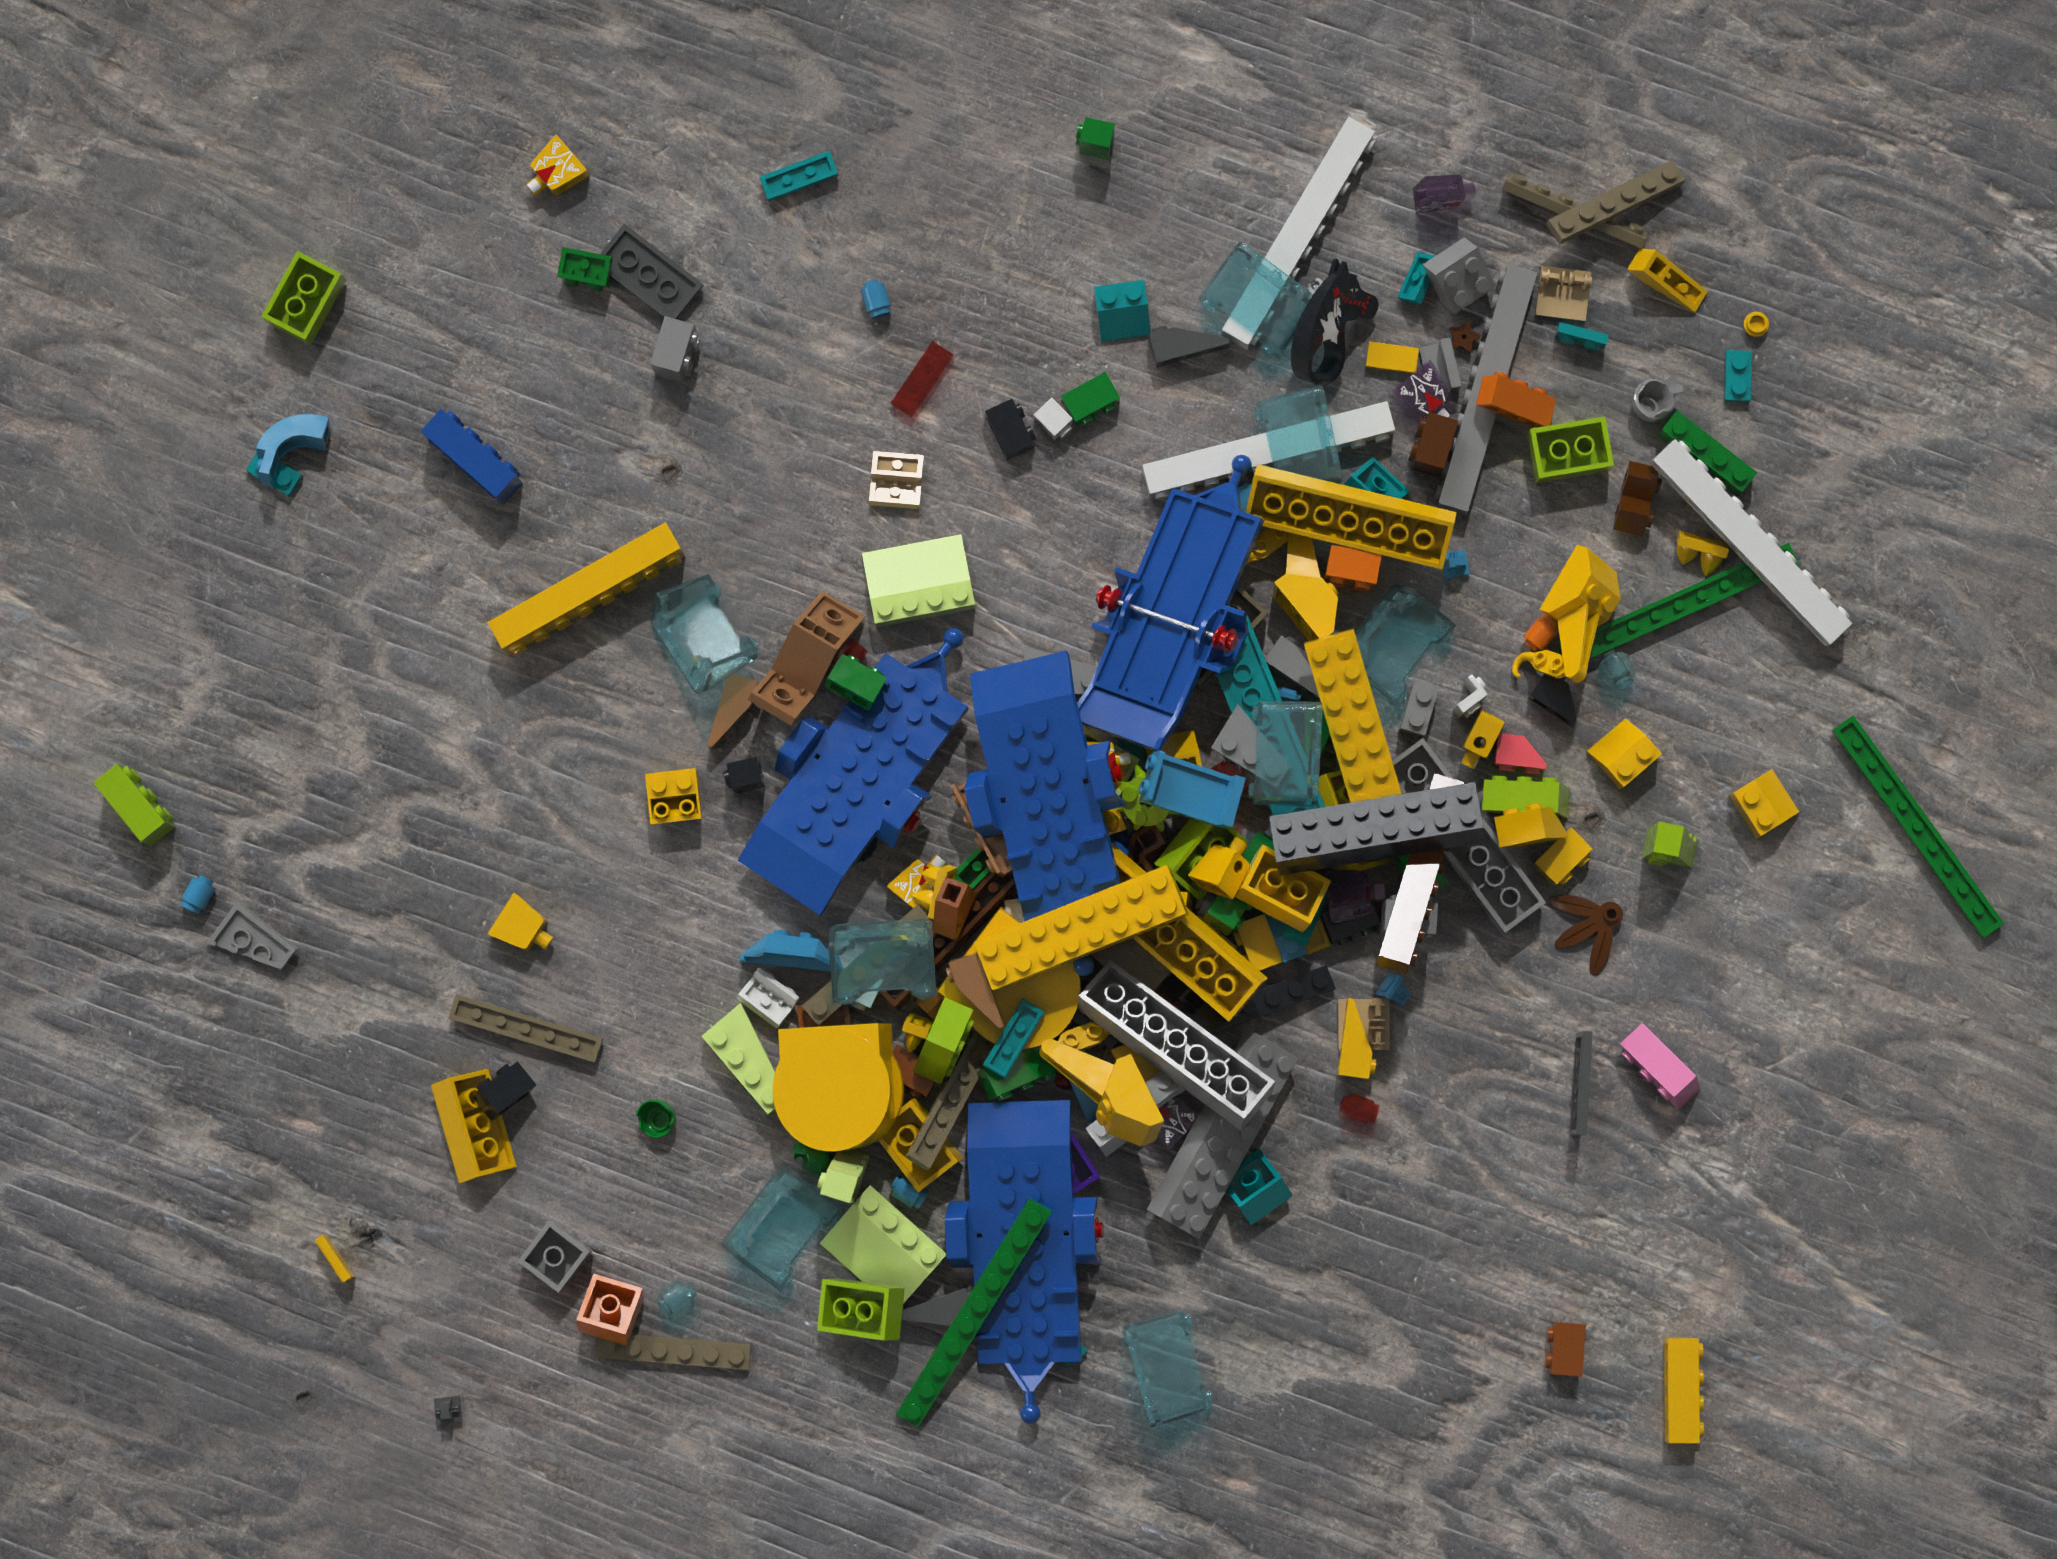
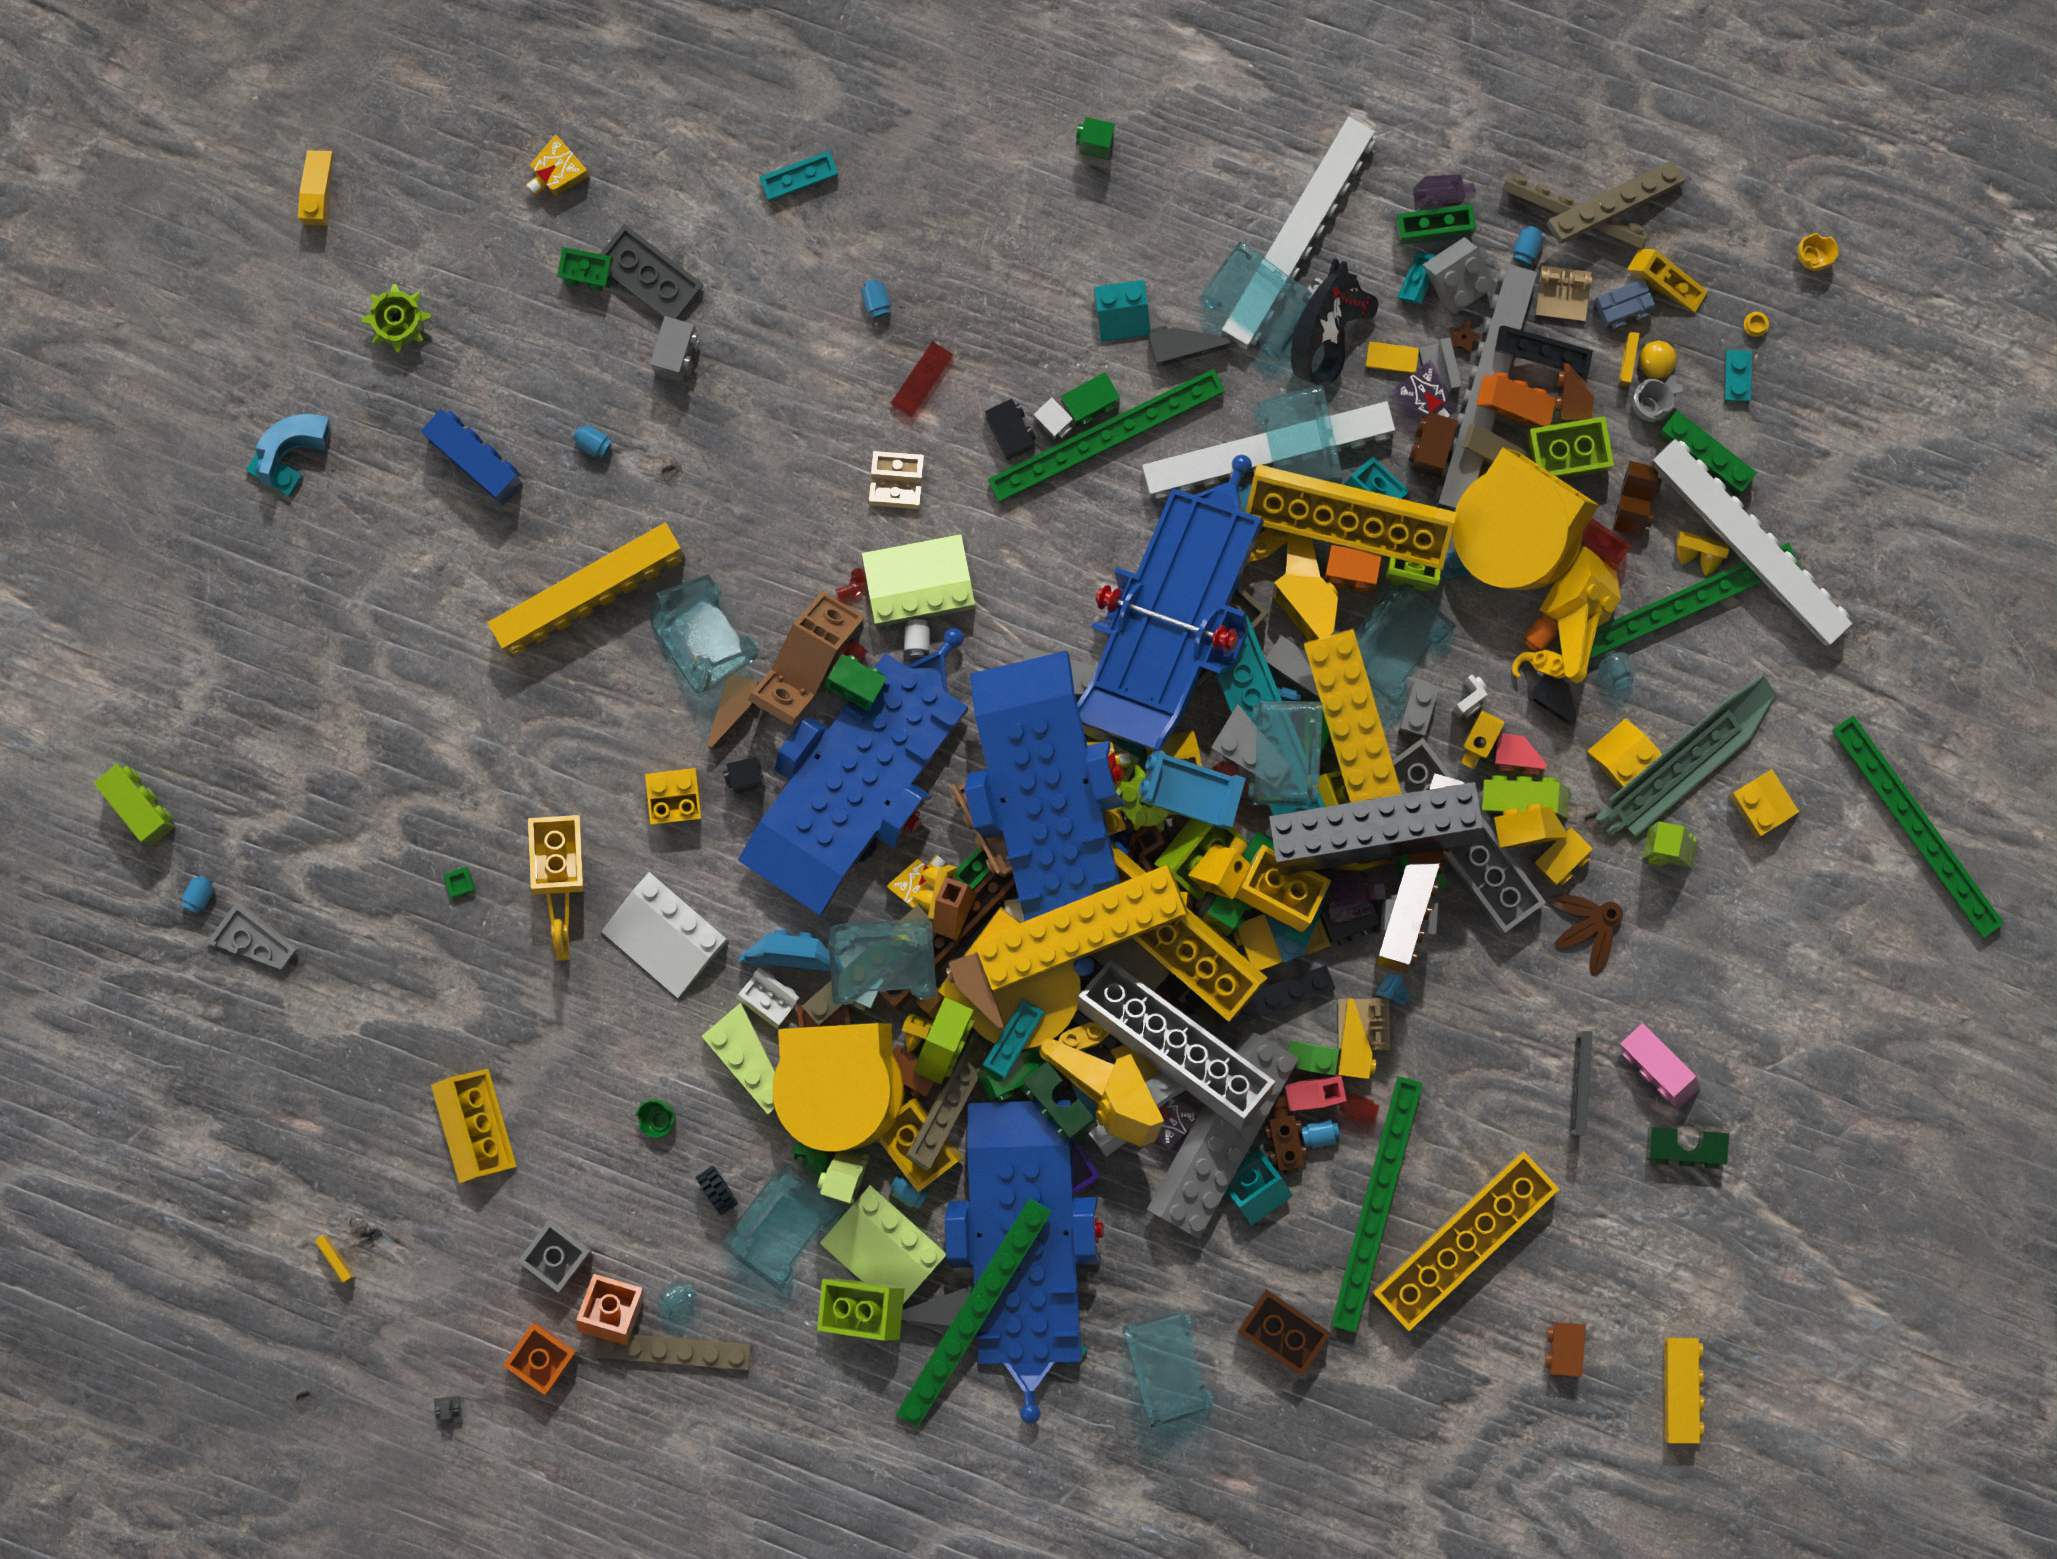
lime brick [261,251,347,346] -> none
dark tan plate [448,994,604,1063] -> none
black brick [473,1061,536,1121] -> none
yellow torso [488,893,554,951] -> none
teal plate [1555,322,1609,351] -> none
none -> yellow slope [298,150,333,226]
none -> lime brick [362,284,431,353]
none -> green tile [443,867,476,899]
none -> orange brick [503,1322,578,1395]
none -> yellow slope [528,815,584,961]
none -> dark azure brick [573,424,613,459]
none -> white slope [601,872,729,998]
none -> black bush [696,1166,738,1215]
none -> clear red arm [836,568,867,601]
none -> white brick [904,619,930,658]
none -> green plate [987,369,1225,503]
none -> dark green arch [1023,1062,1098,1145]
none -> reddish brown brick [1236,1289,1331,1376]
none -> reddish brown brick [1264,1096,1308,1175]
none -> coral slope [1284,1074,1347,1111]
none -> bright green slope [1288,1040,1340,1075]
none -> dark azure brick [1302,1119,1341,1149]
none -> green plate [1331,1076,1423,1333]
none -> yellow brick [1371,1151,1560,1331]
none -> lime slope [1384,557,1441,591]
none -> green brick [1395,204,1476,245]
none -> yellow brick [1452,447,1599,591]
none -> dark tan tile [1462,424,1530,463]
none -> black plate [1495,325,1593,376]
none -> dark azure brick [1513,226,1545,266]
none -> dark orange slope [1555,363,1594,420]
none -> clear red brick [1581,518,1632,570]
none -> sand blue brick [1594,279,1655,330]
none -> sand green hinge [1595,675,1776,837]
none -> yellow tile [1618,332,1640,387]
none -> yellow hair [1638,340,1677,379]
none -> dark green arch [1646,1127,1729,1169]
none -> yellow hair [1797,233,1839,272]

